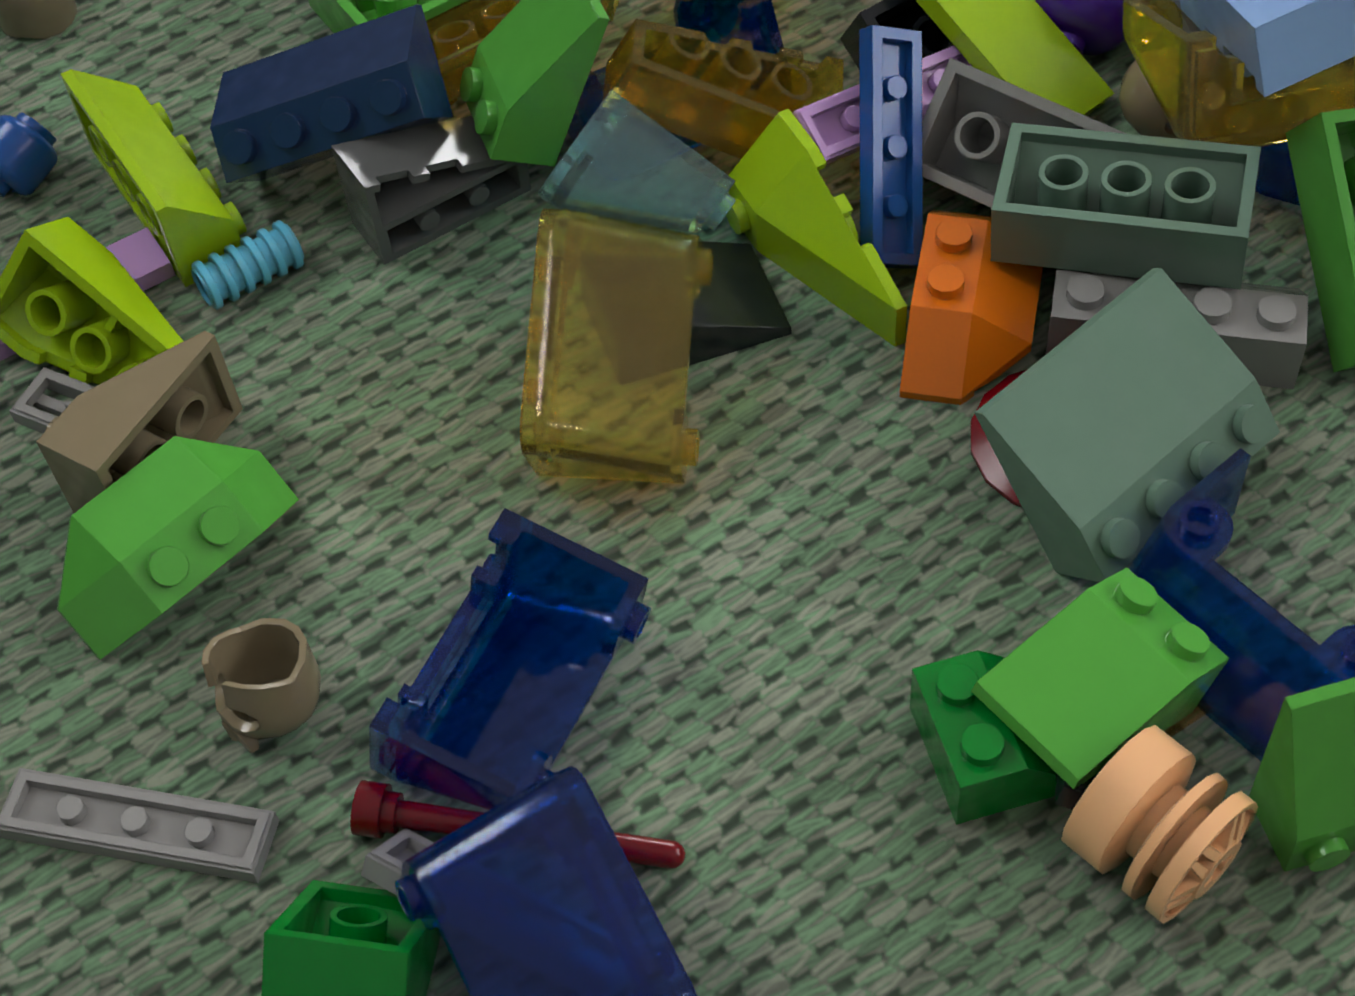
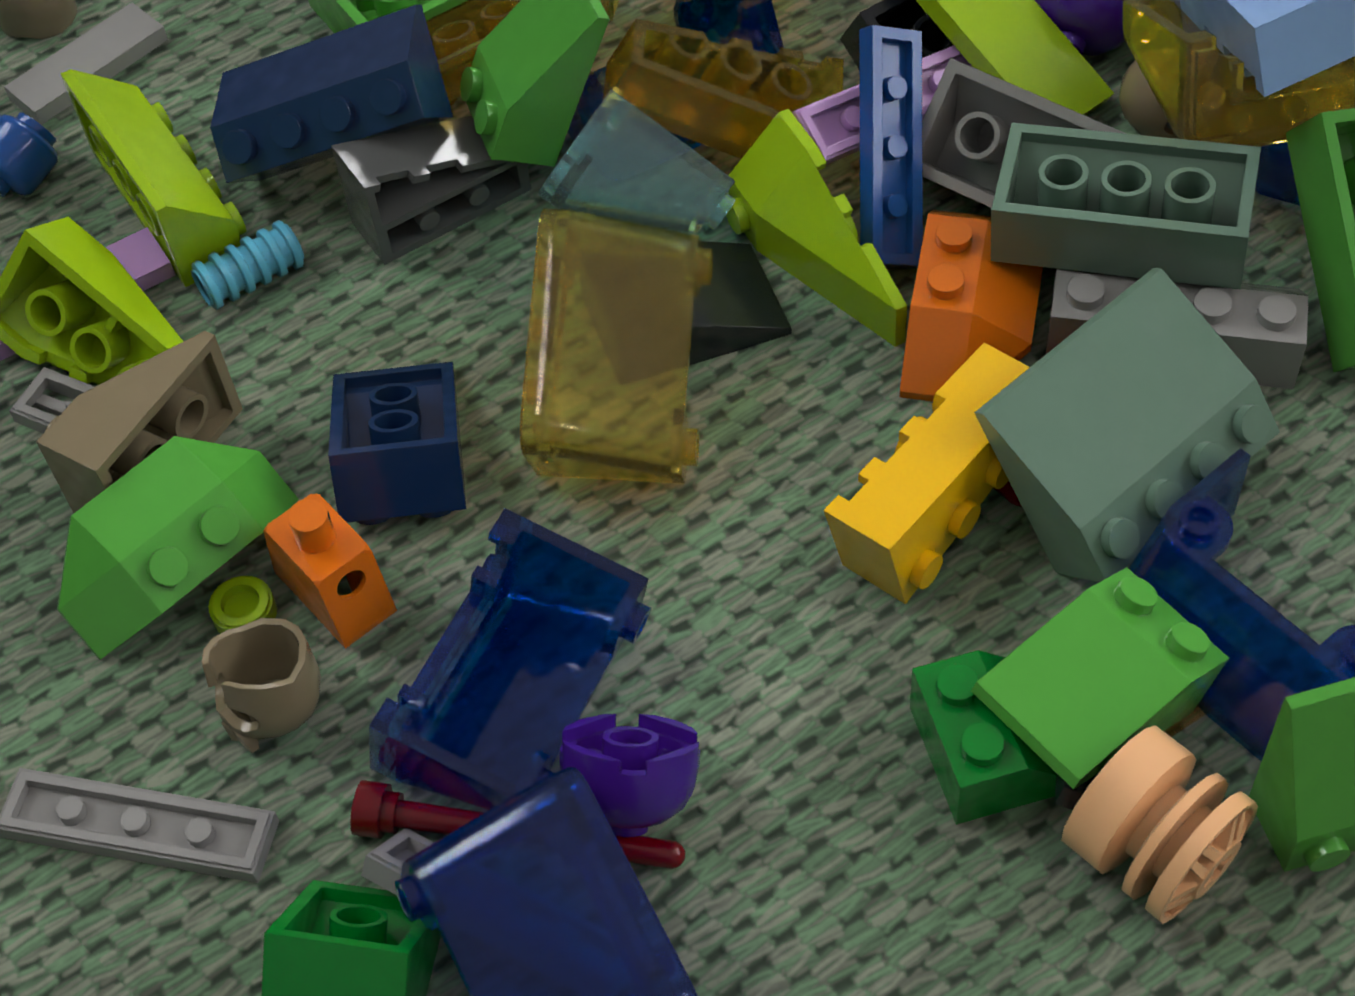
none -> light grey tile [4,2,168,125]
none -> lime tile [208,576,277,634]
none -> orange torso [263,493,397,649]
none -> dark blue slope [328,362,466,525]
none -> dark purple cylinder [559,714,700,837]
none -> yellow wedge [823,343,1030,604]

